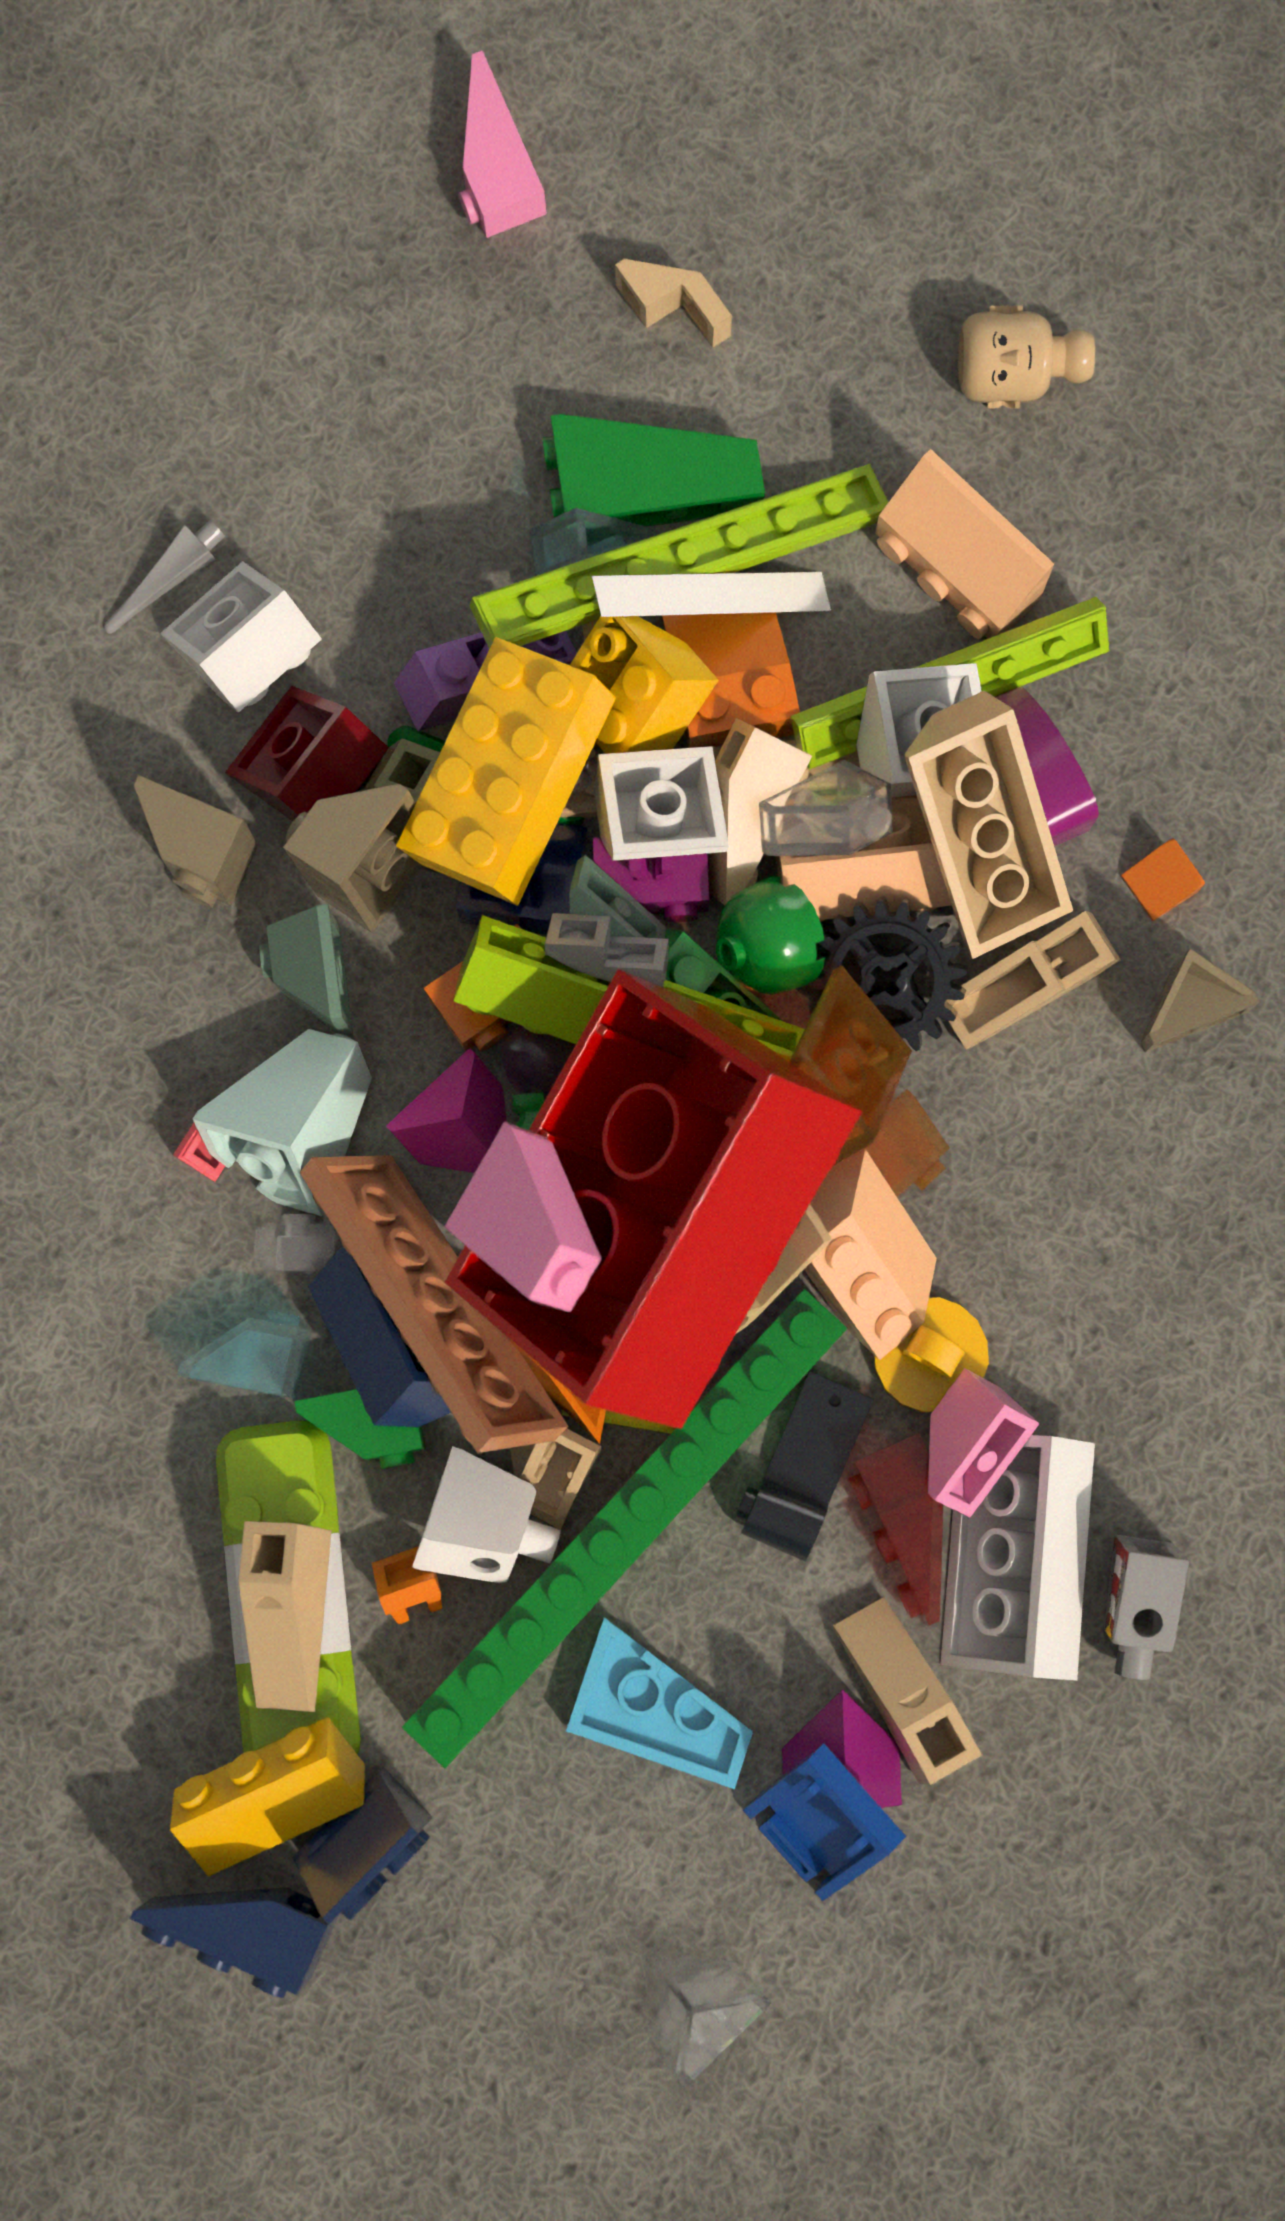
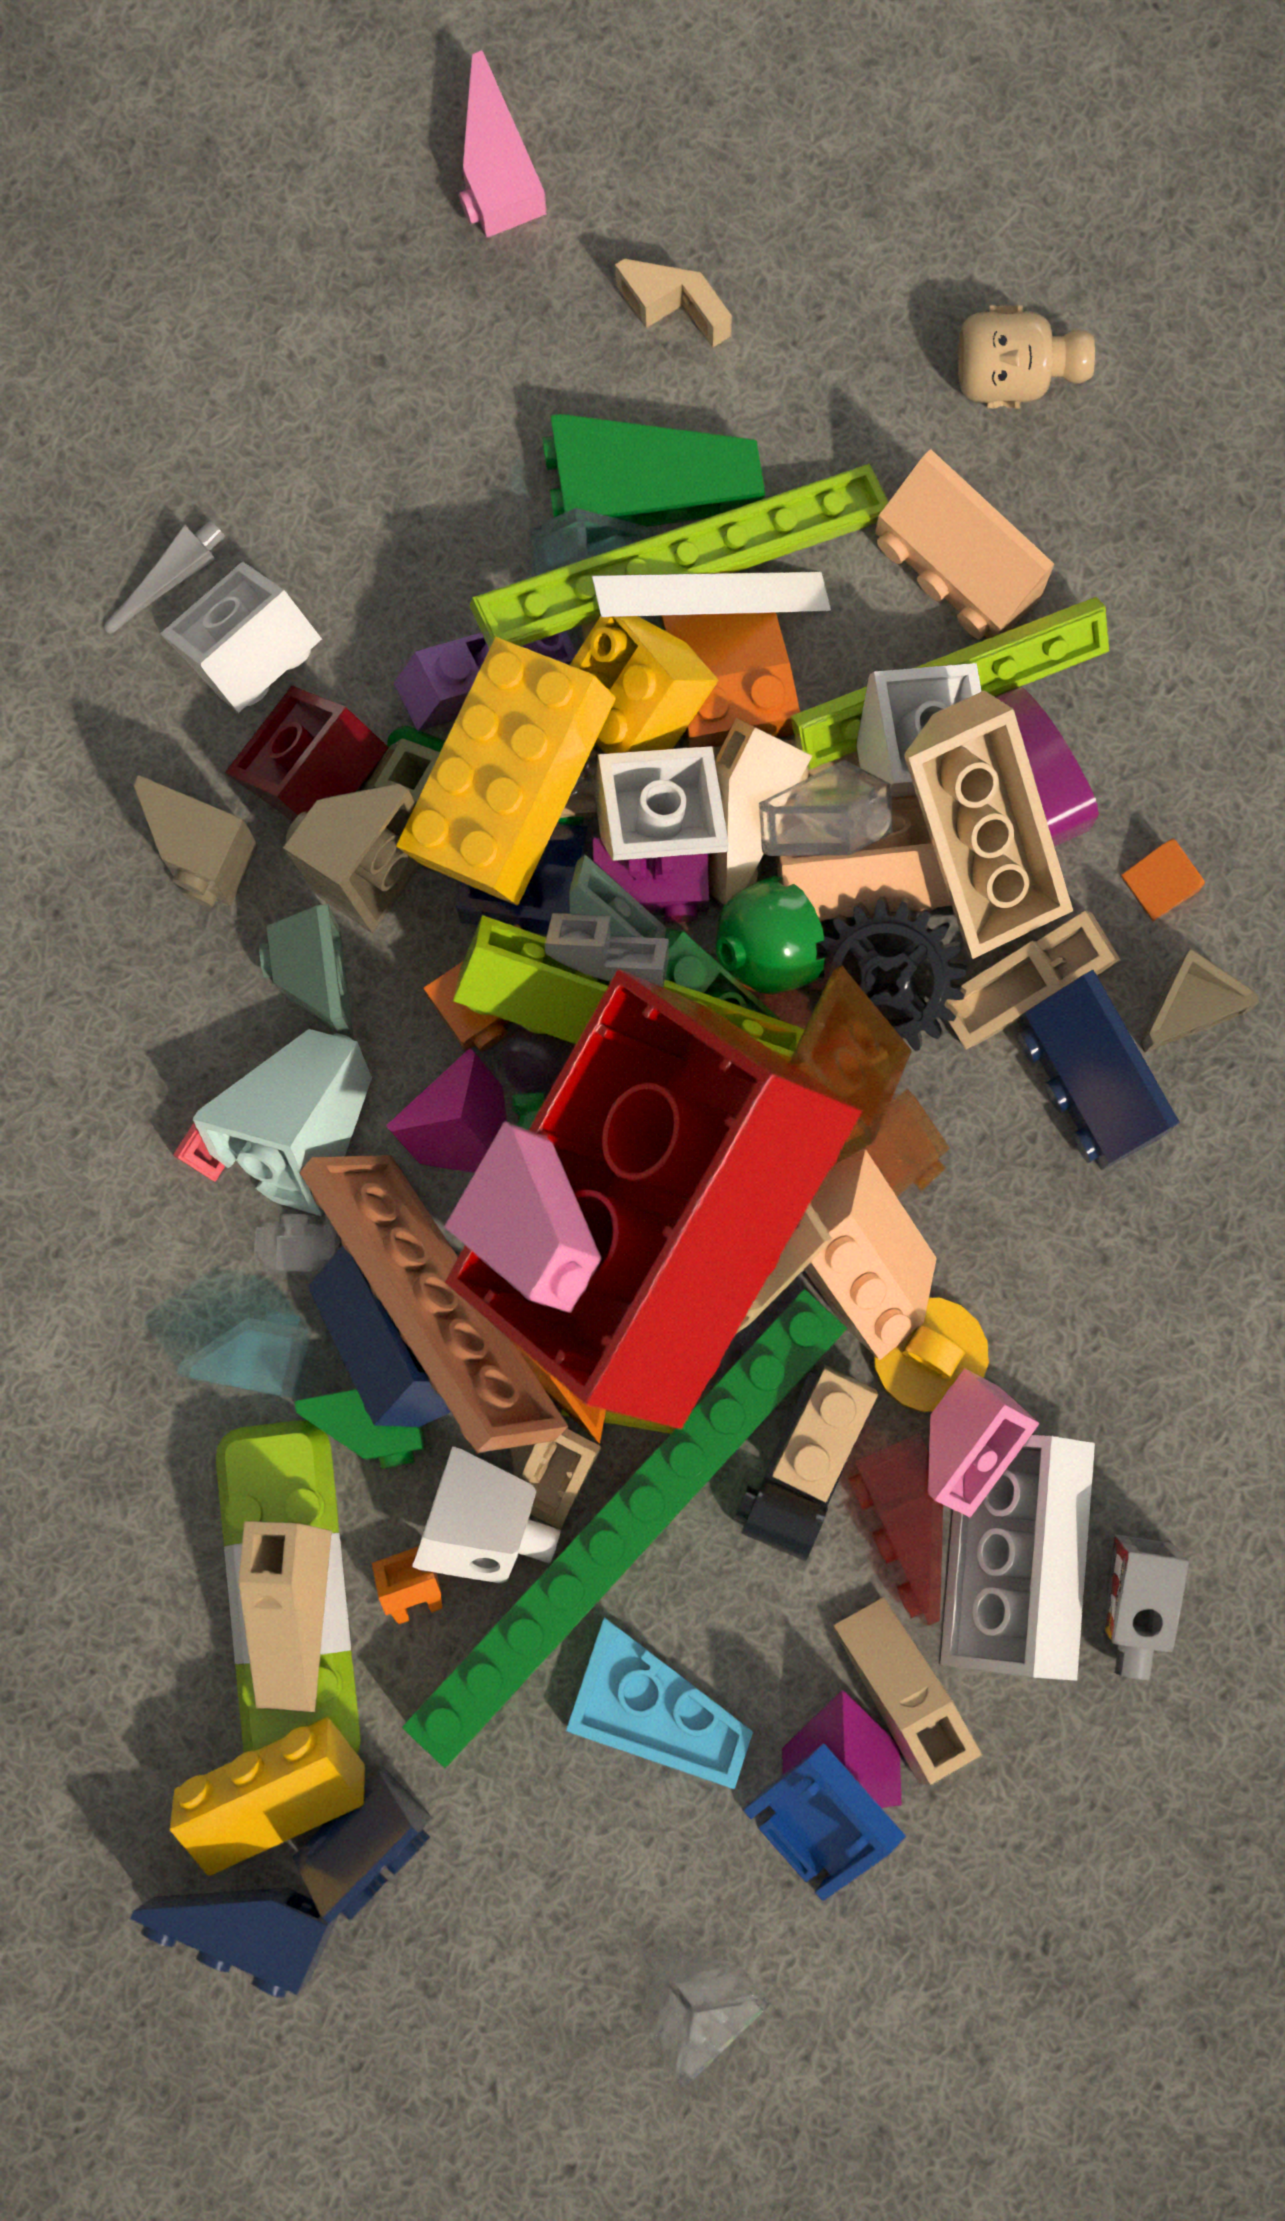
none -> tan brick [772,1364,878,1502]
none -> dark blue slope [1016,970,1180,1171]

